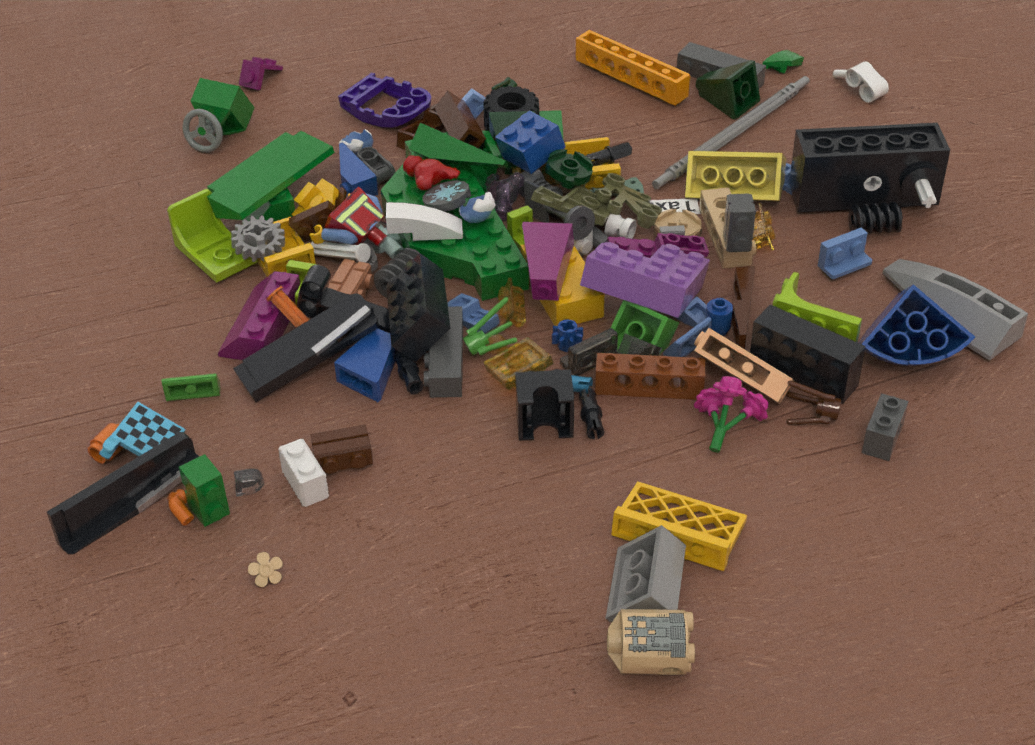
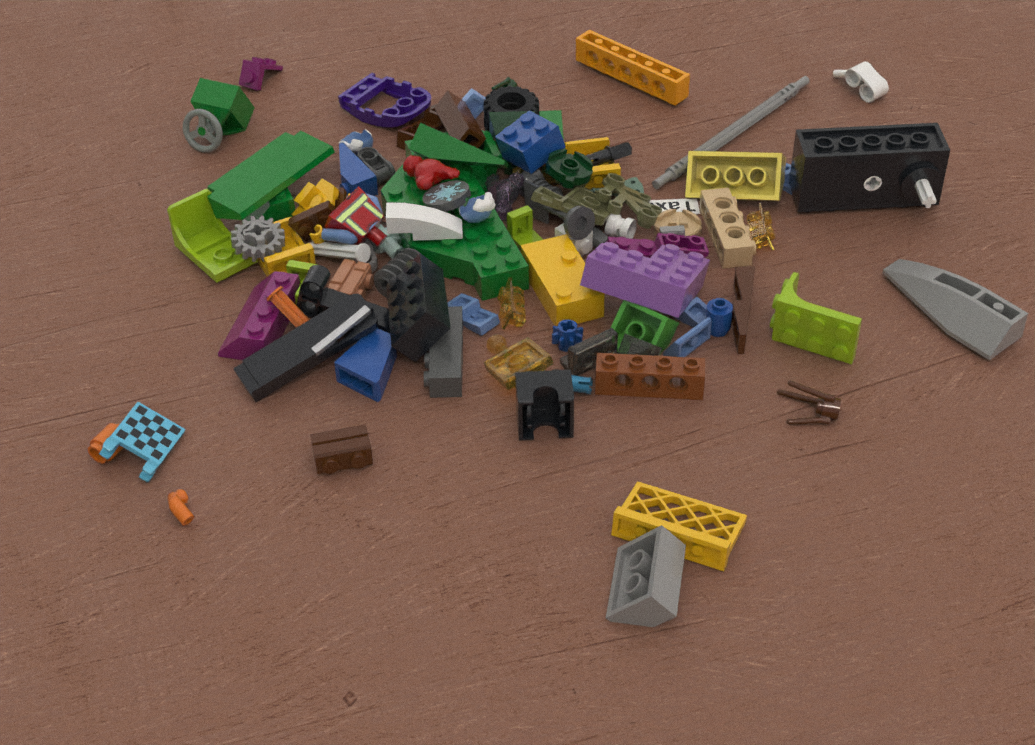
black piece [47,432,200,554] -> none
bright green slope [161,374,220,401] -> none
green brick [179,454,230,527] -> none
clear tile [233,468,264,497] -> none
tan plant [248,552,283,587] -> none
white brick [278,439,329,507] -> none
black pin [394,350,424,394] -> none
bright green plant [462,297,517,356] -> none
magenta slope [522,222,574,301] -> none
black pin [578,389,605,439] -> none
tan cylinder [607,609,695,675] -> none
dark grey brick [677,42,766,89] -> none
light nougat slope [694,328,794,404] -> none
dark pink plant [694,376,768,453] -> none
dark green slope [696,60,761,120] -> none
dark grey brick [723,193,756,252] -> none
black brick [750,305,866,404] -> none
green slope [762,50,804,74] -> none
medium blue bracket [818,227,872,279] -> none
black piece [848,202,903,234] -> none
blue brick [858,284,975,366] -> none
dark grey brick [862,393,909,461] -> none

